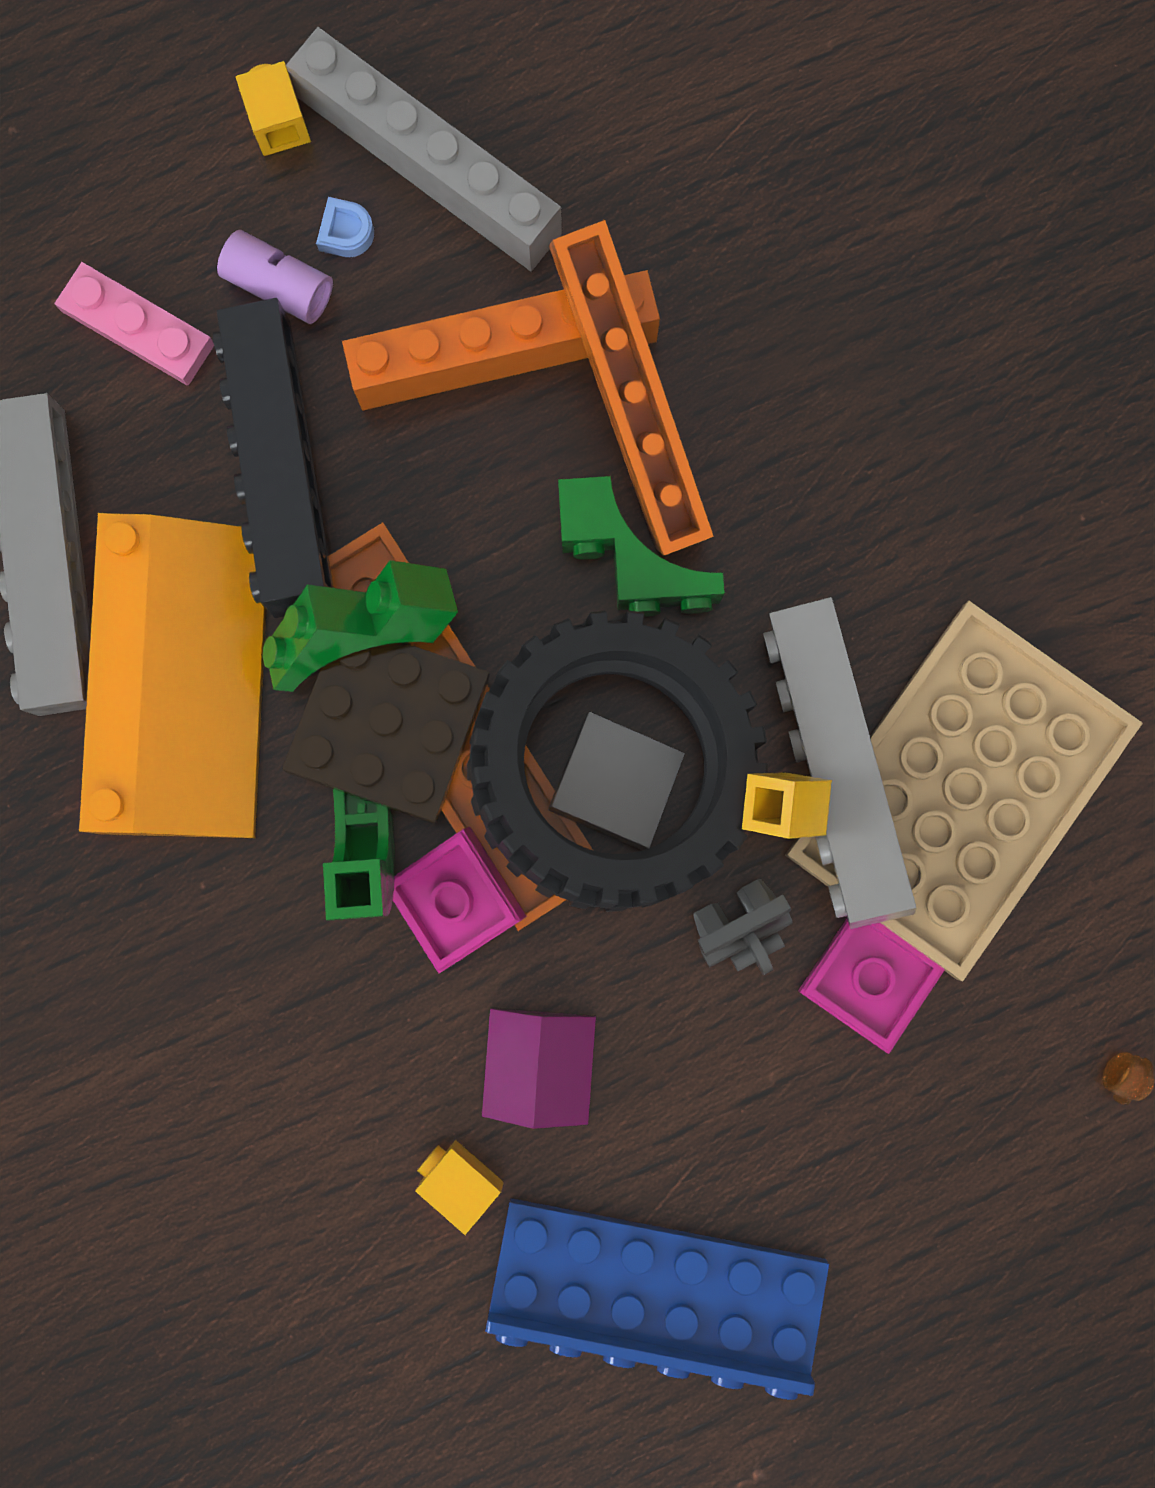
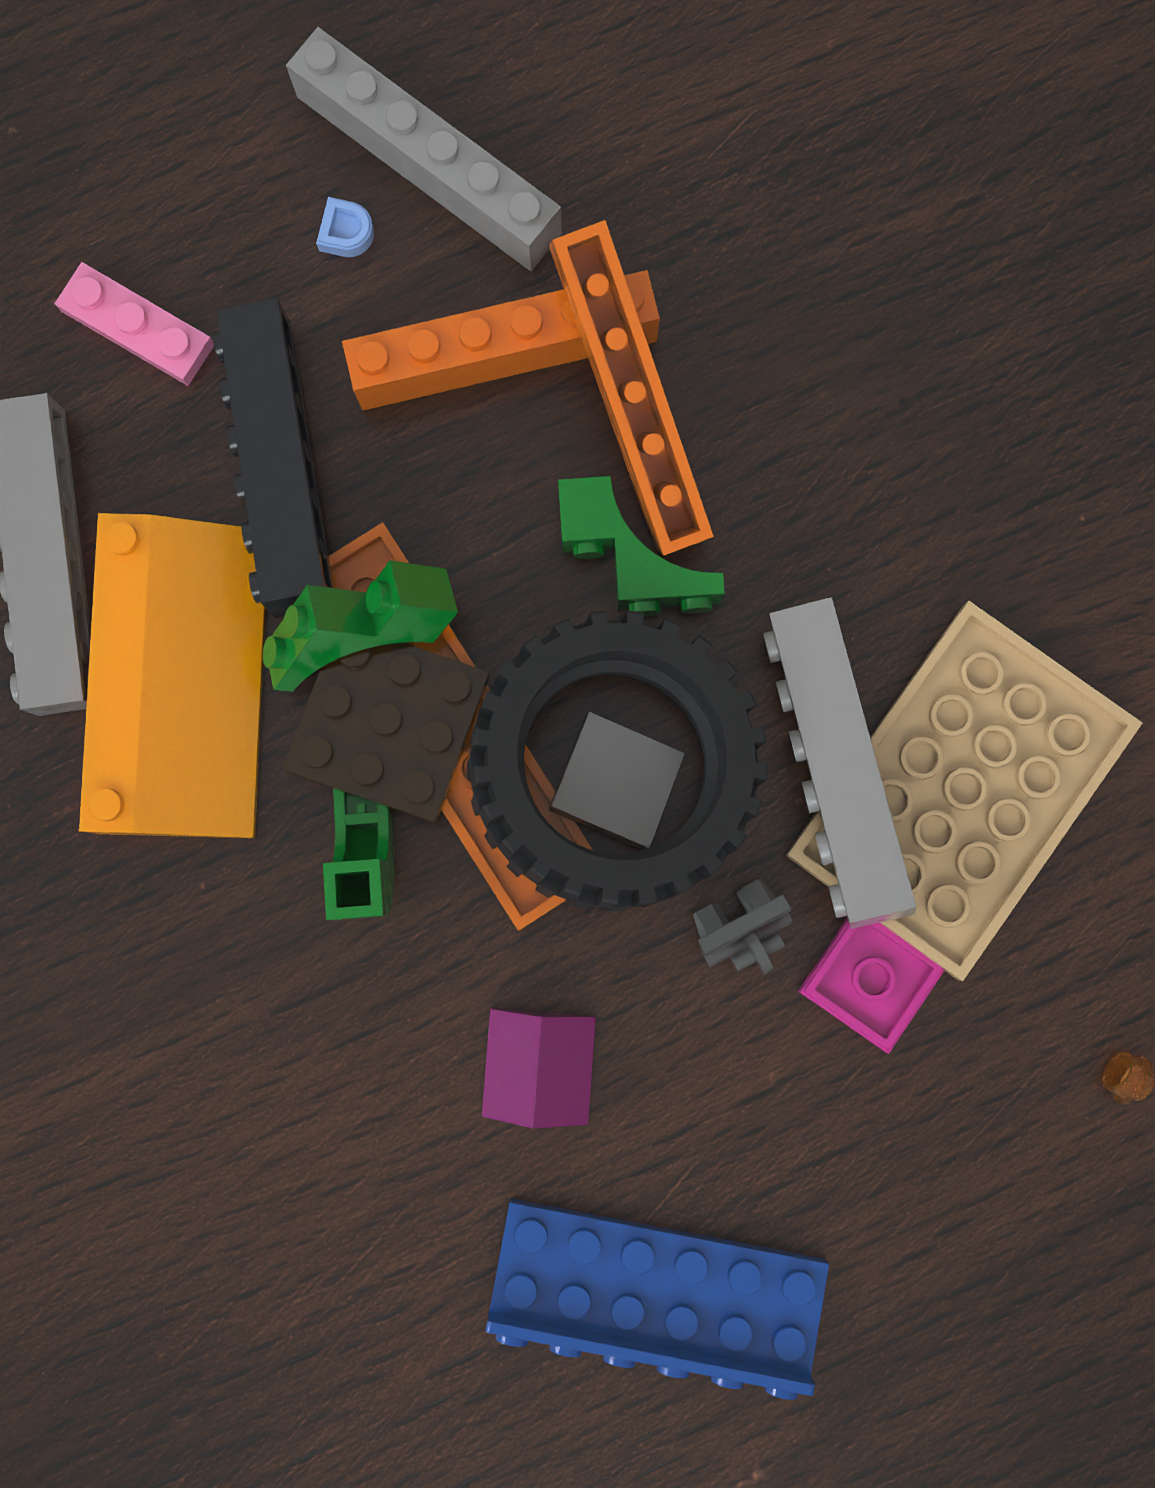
lavender pin [217,230,333,324] -> none
yellow brick [235,61,311,156] -> none
dark pink tile [393,827,527,974] -> none
yellow brick [415,1140,504,1235] -> none
yellow brick [742,773,832,839] -> none

